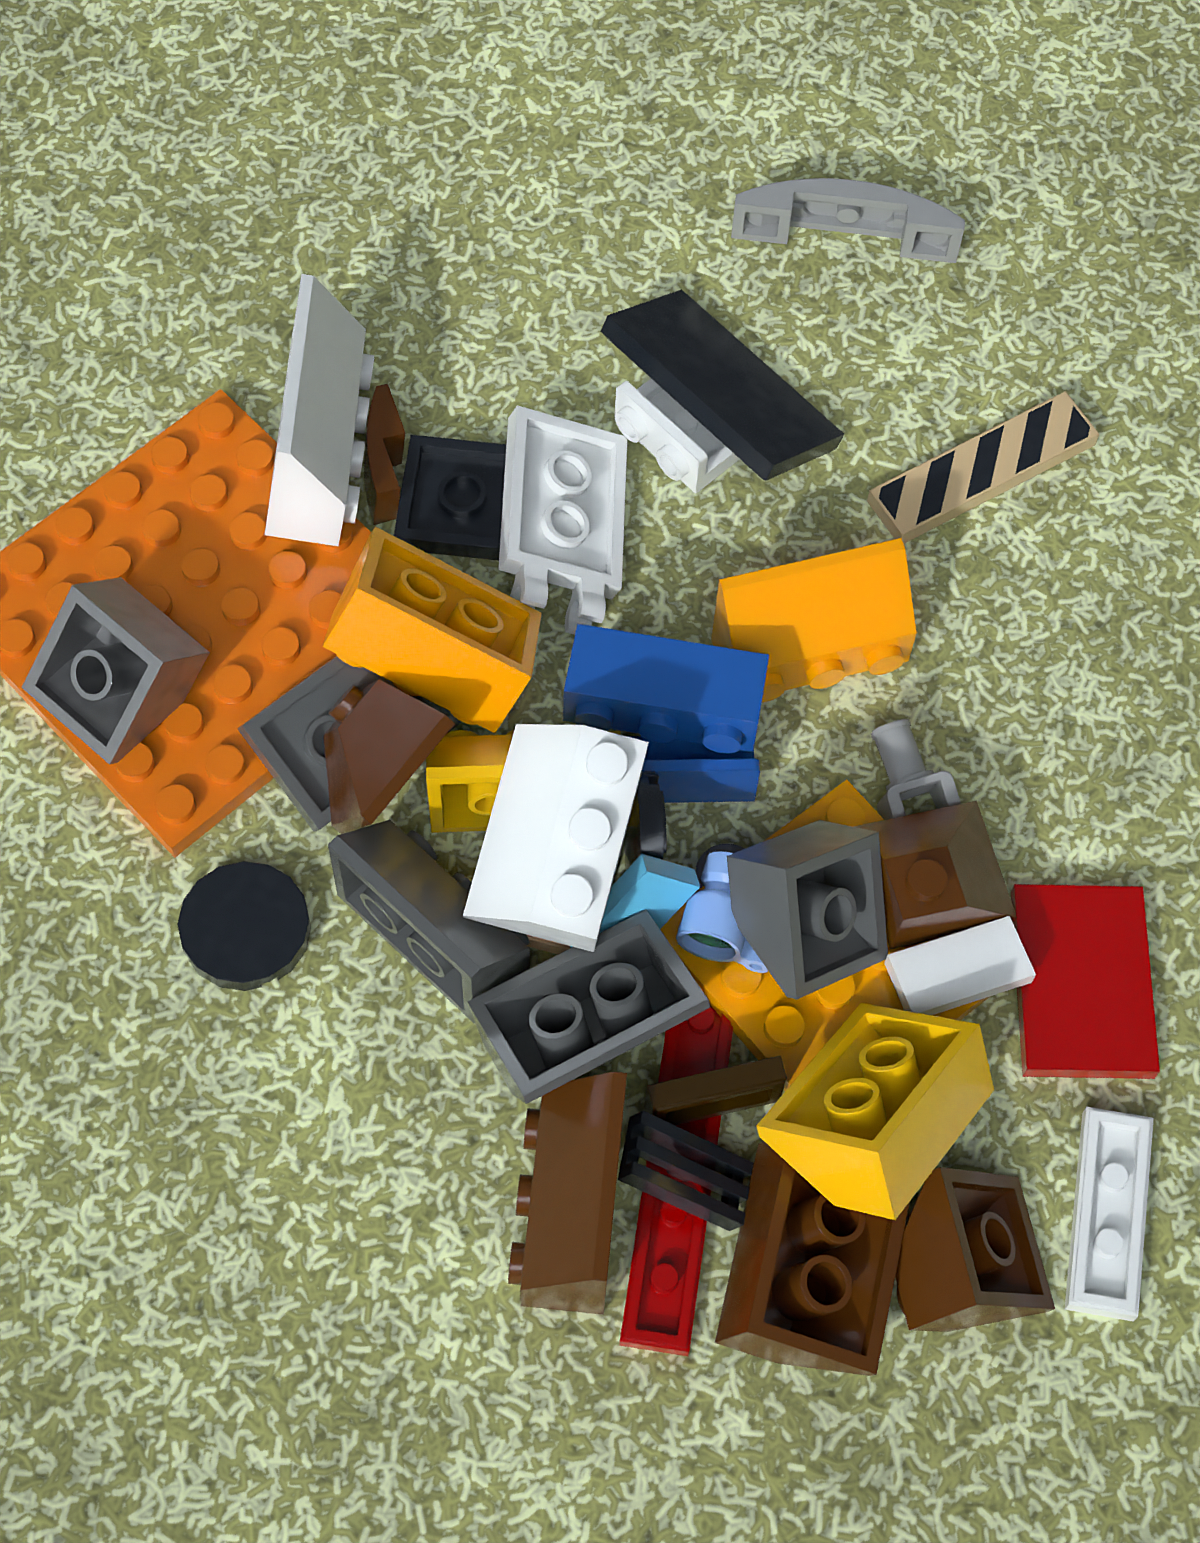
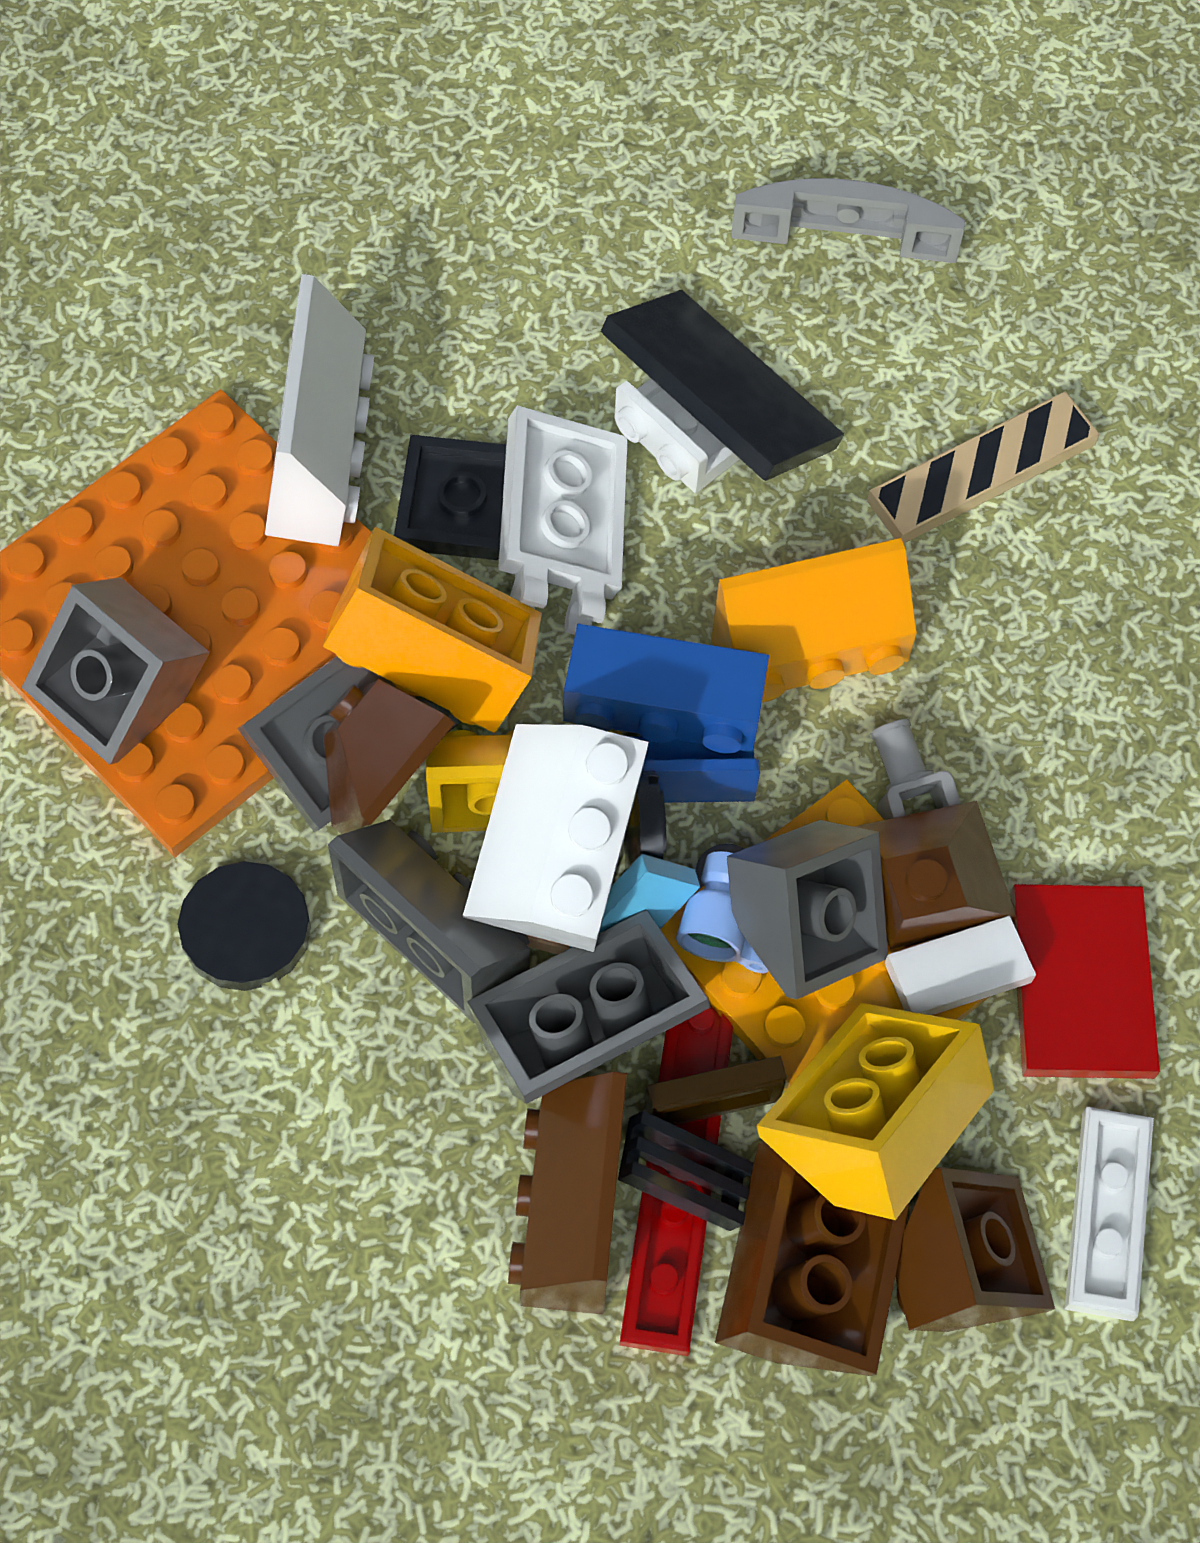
reddish brown slope [364,384,406,525] -> none

